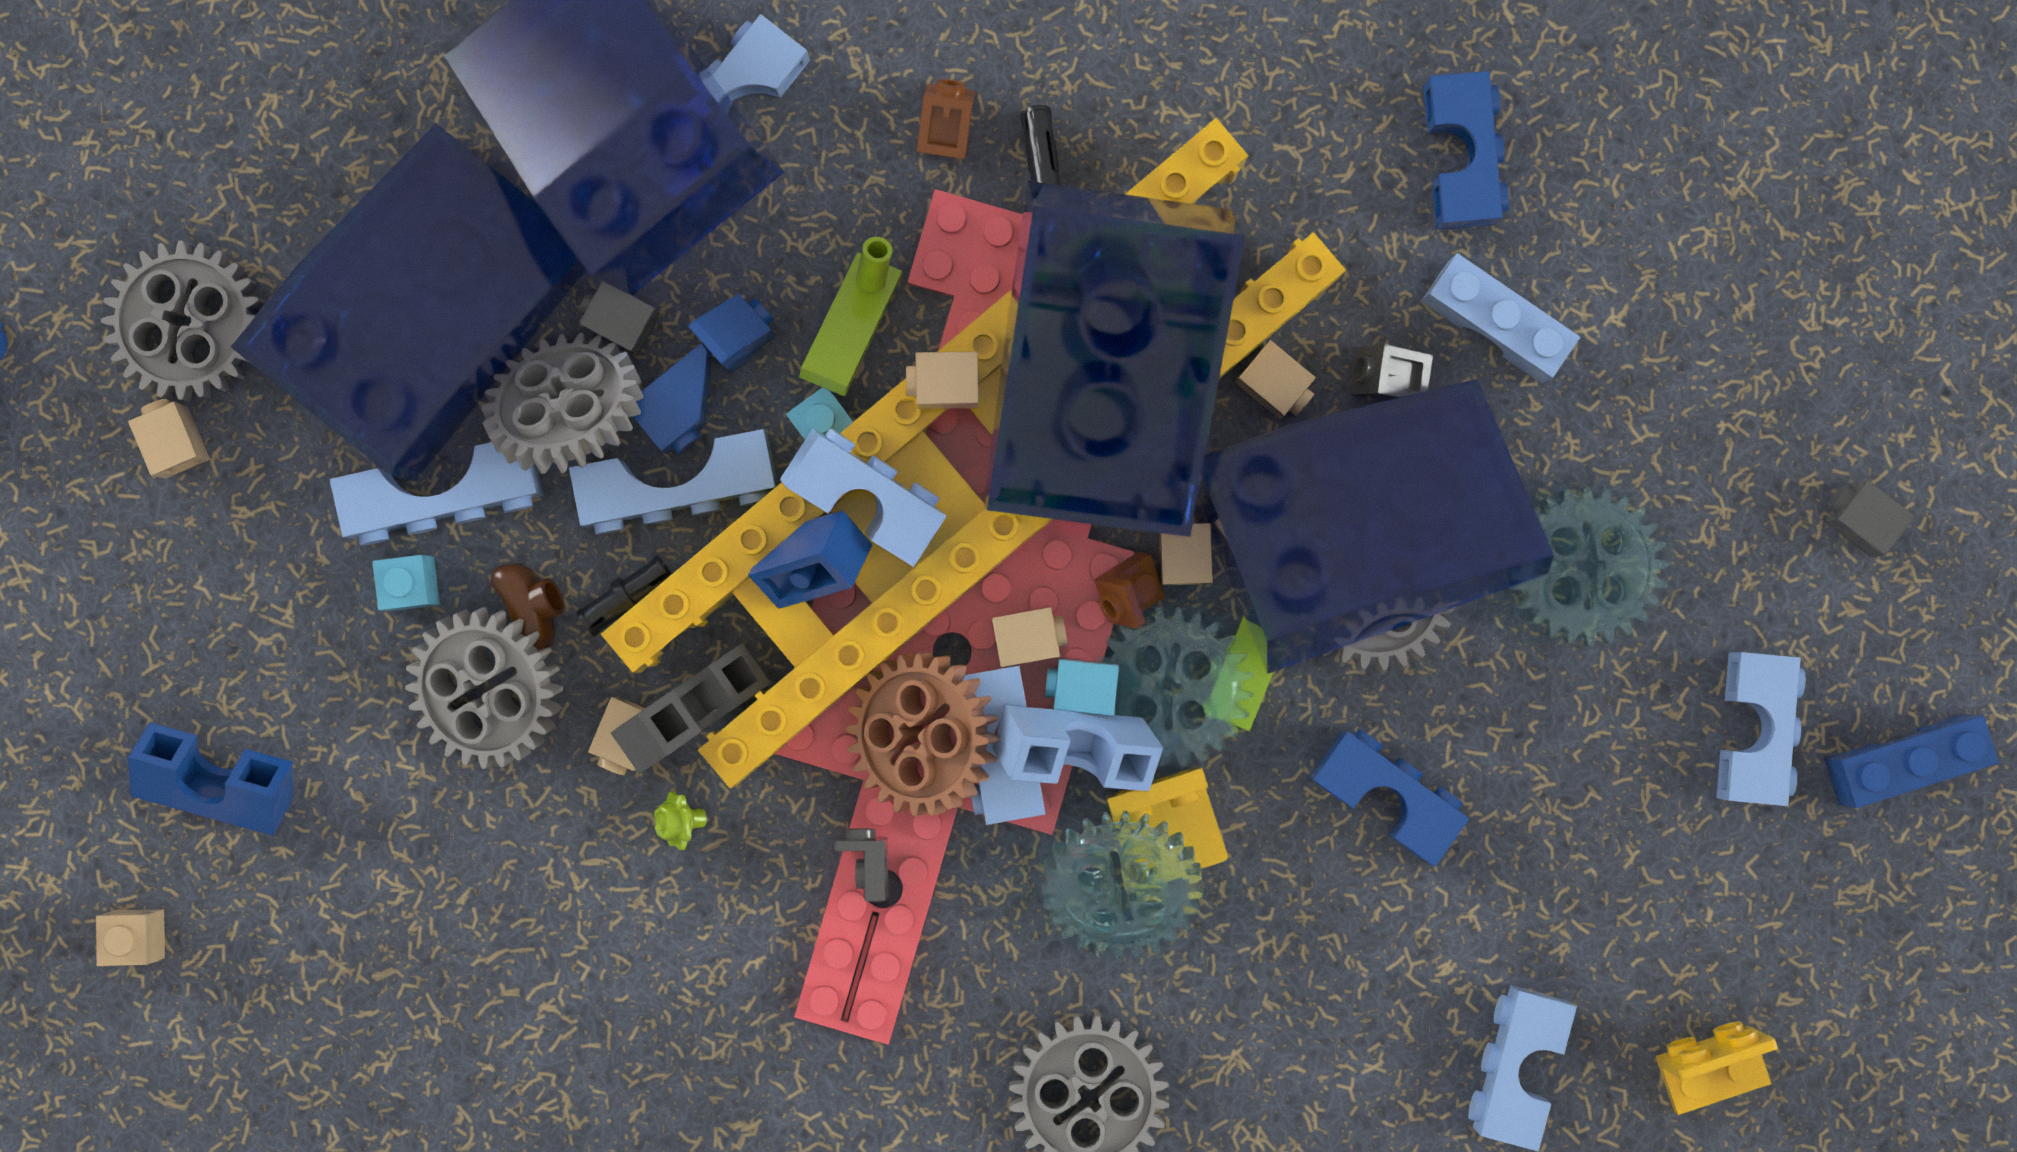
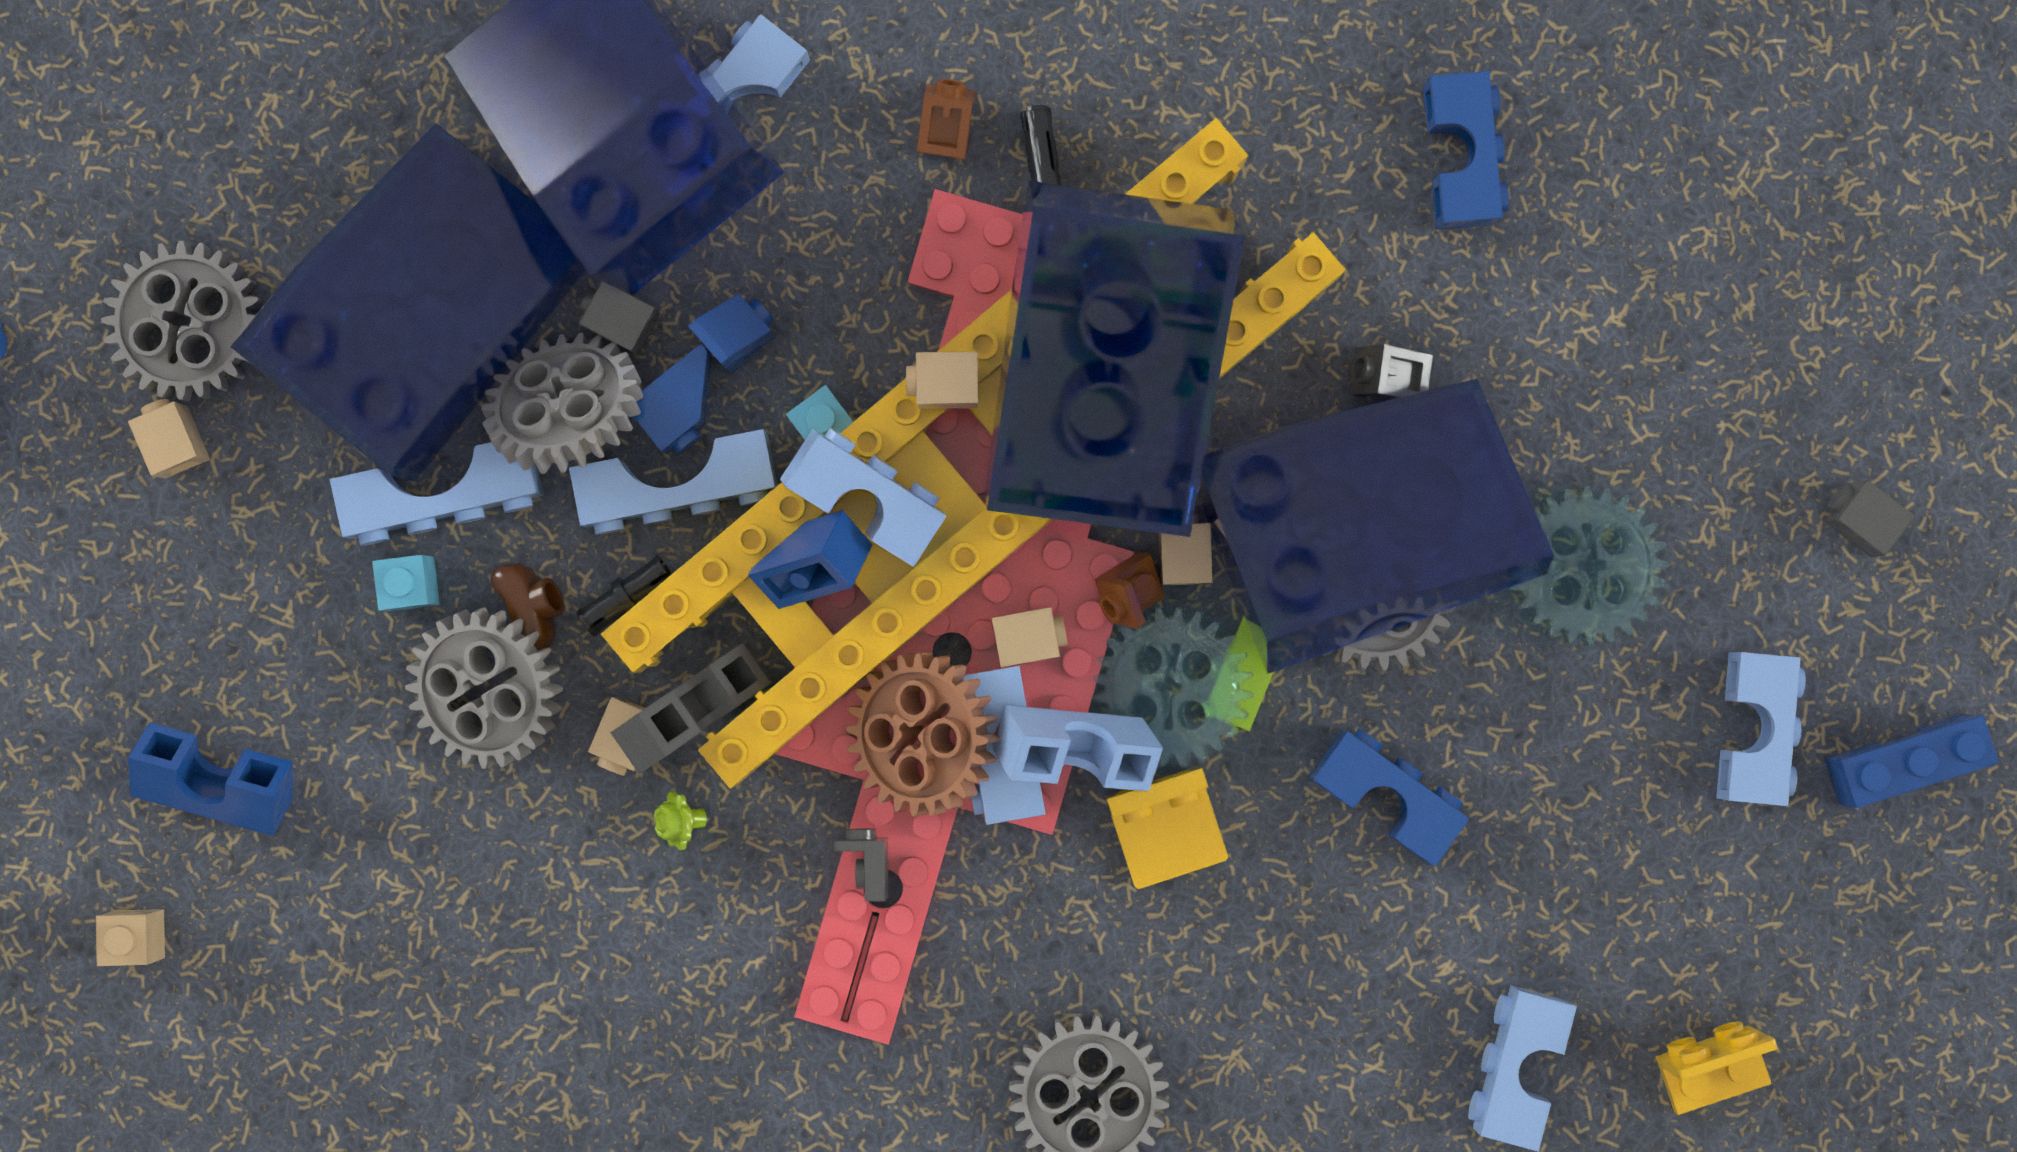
lime piece [799,237,902,396] -> none
clear light blue gear [1041,811,1203,960] -> none
medium azure brick [1045,658,1119,716] -> none
tan brick [1235,340,1316,419] -> none
light blue arch [1421,253,1580,384] -> none

